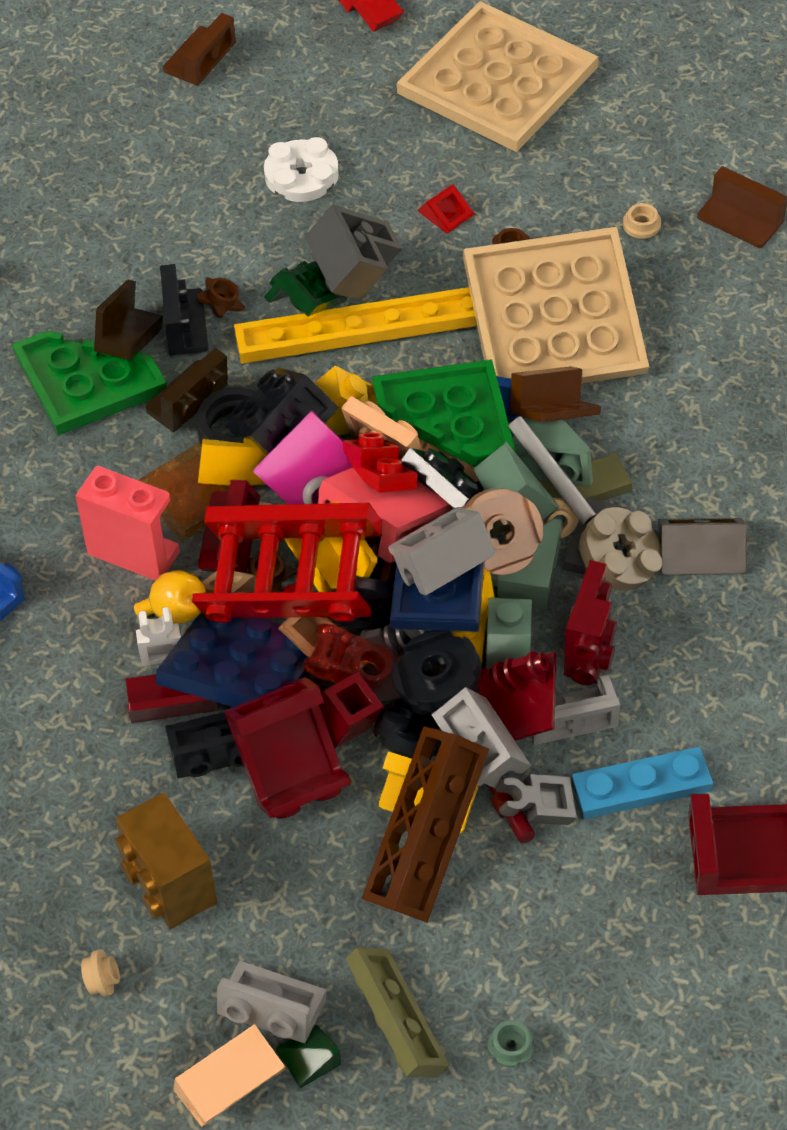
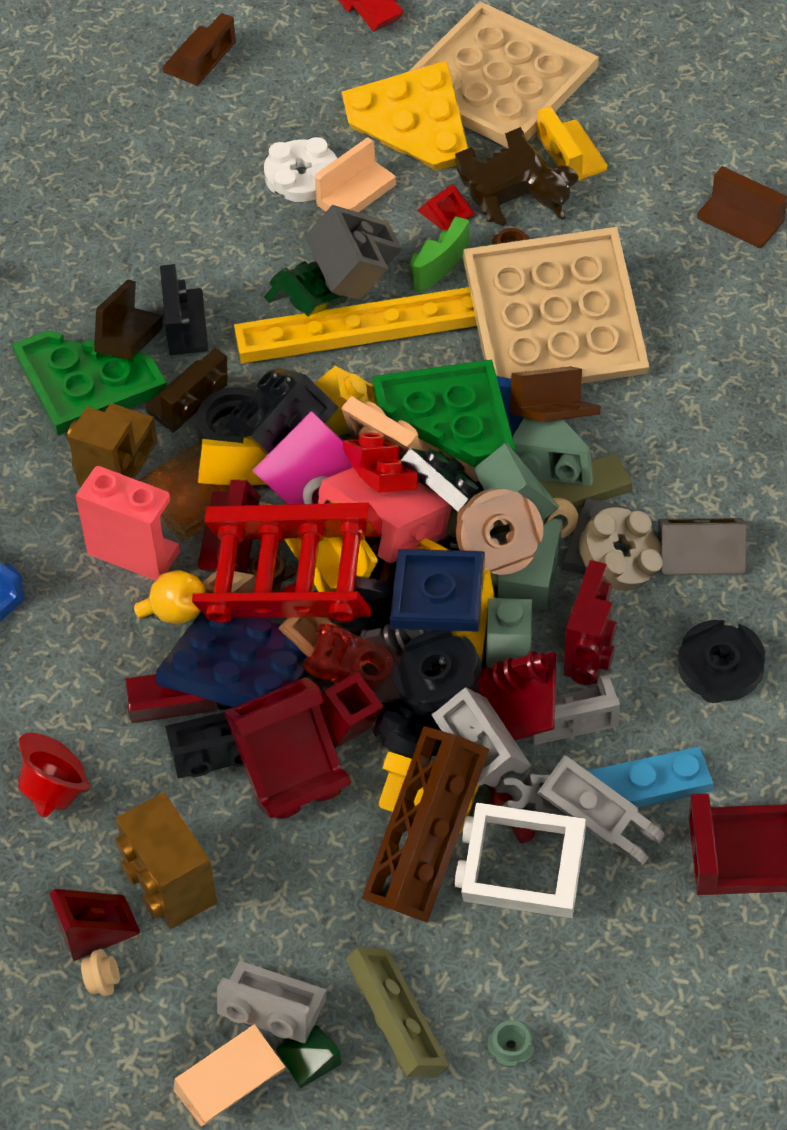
white plate [136,607,181,666] -> none
reddish brown plate [196,277,245,318] -> none
light grey hinge [388,507,496,595] -> none
light grey bar [508,416,596,525] -> none
tan plate [623,203,661,239] -> none
none -> red piece [18,732,91,817]
none -> dark red slope [49,889,140,961]
none -> pearl gold brick [67,403,158,487]
none -> light nougat panel [315,138,396,212]
none -> yellow plate [342,60,468,170]
none -> bright green slope [409,216,469,292]
none -> dark brown animal [455,127,579,226]
none -> white window [455,803,586,918]
none -> yellow panel [537,106,608,180]
none -> light grey hinge [537,755,665,866]
none -> black plate [678,619,765,703]

